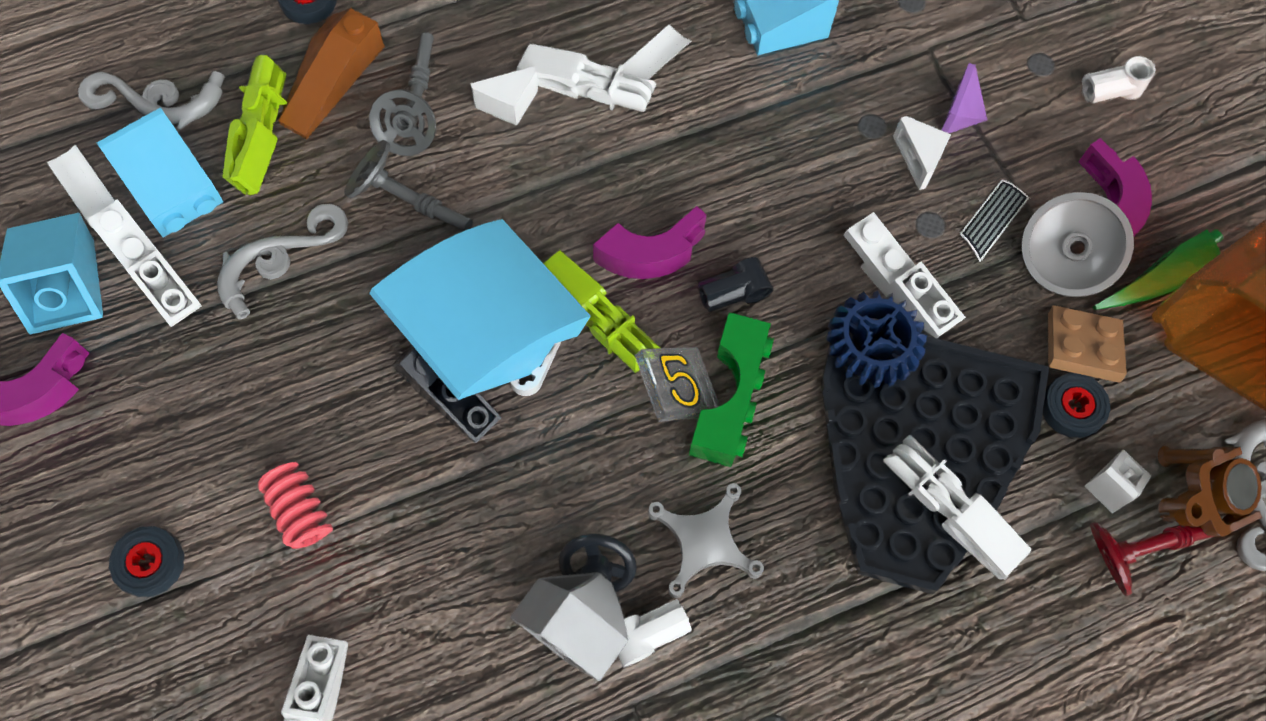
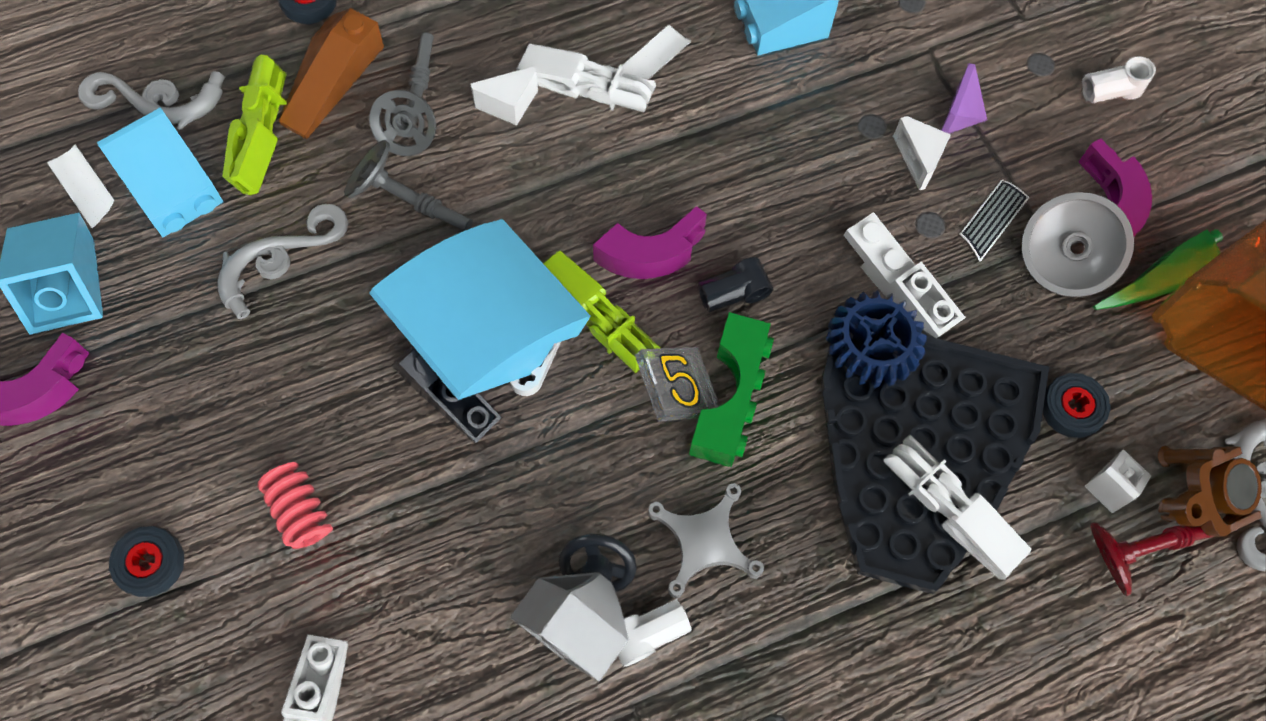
white slope [87,199,202,327] -> none
medium nougat plate [1048,305,1127,383] -> none

